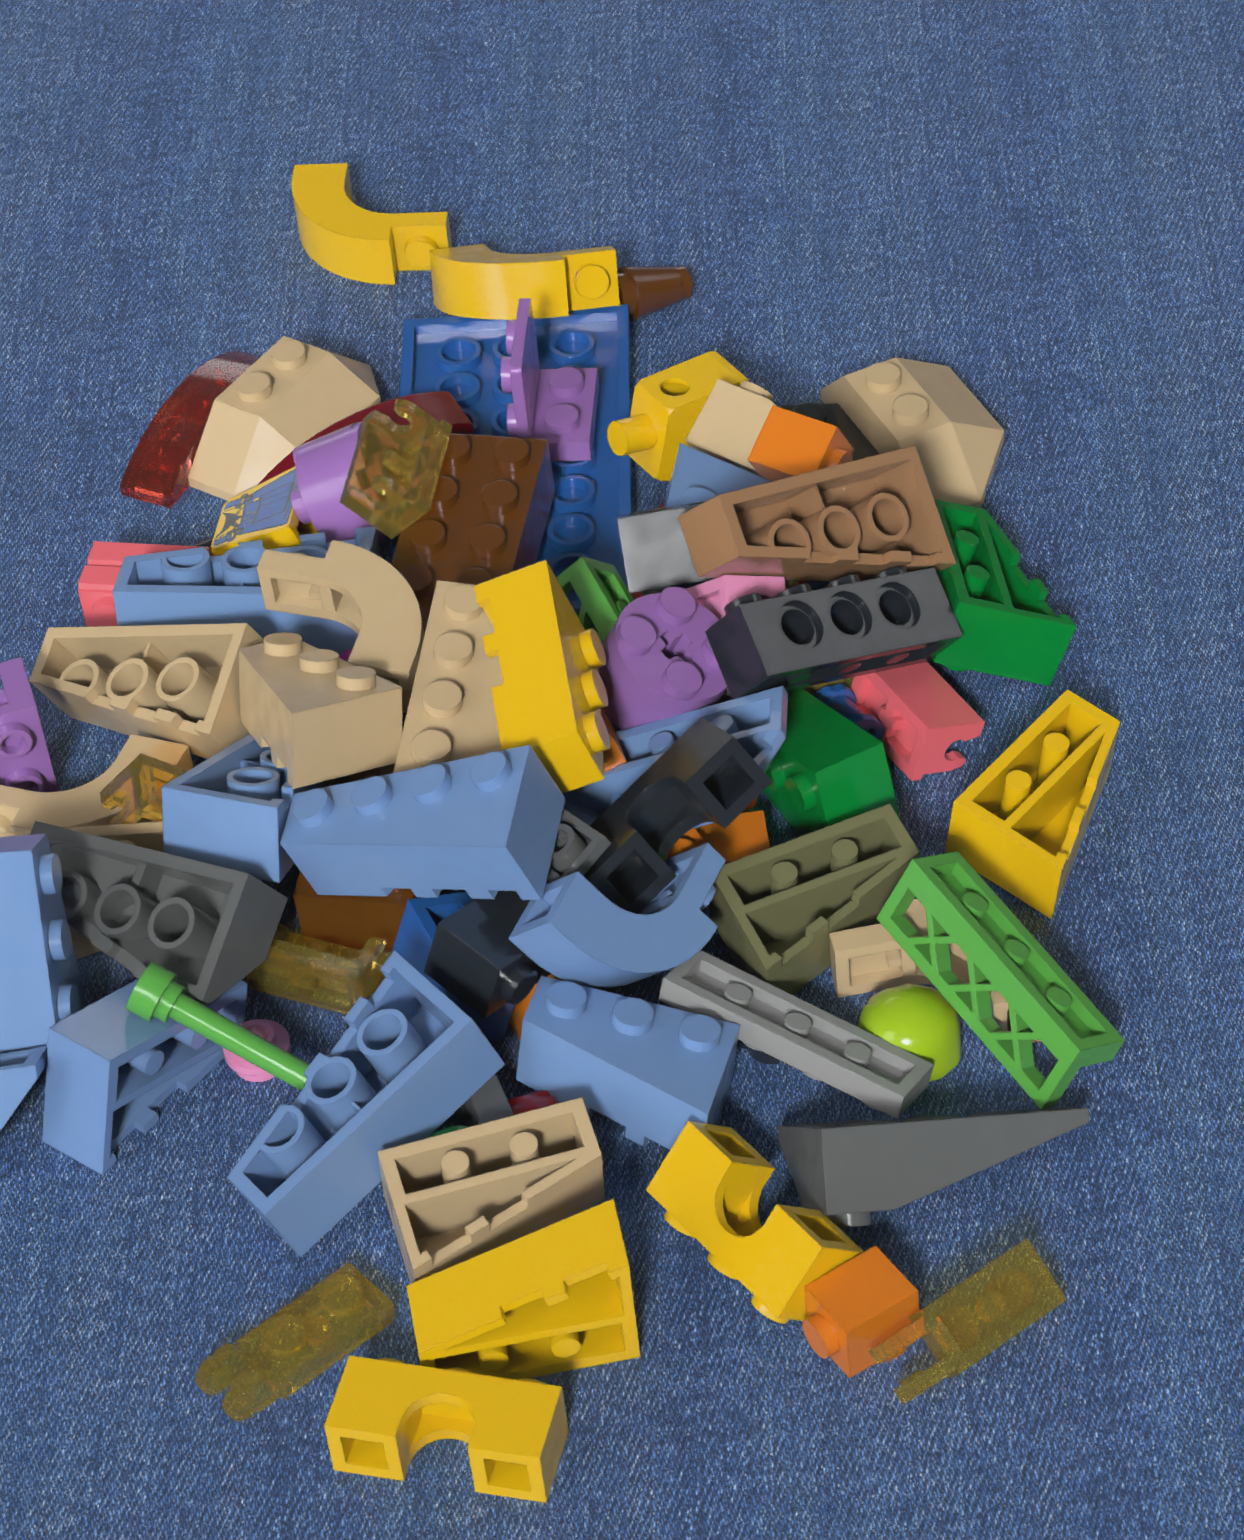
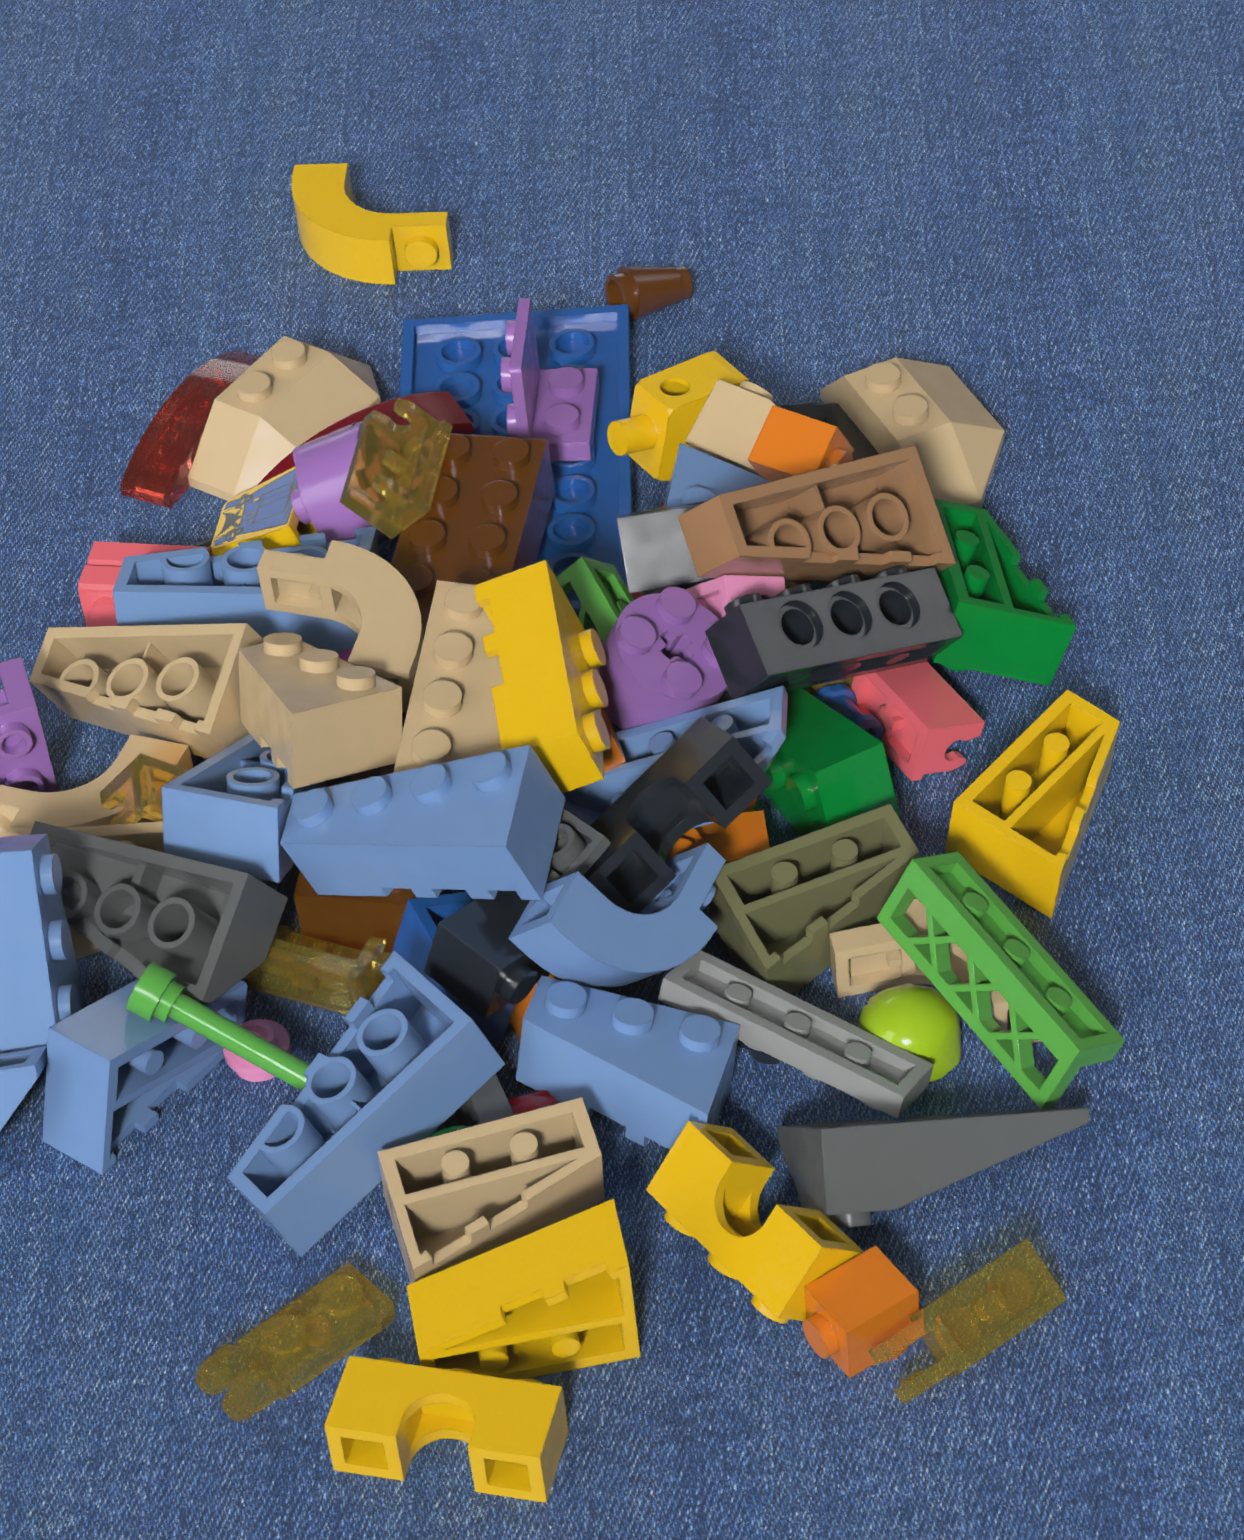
yellow arch [429,244,620,320] -> none

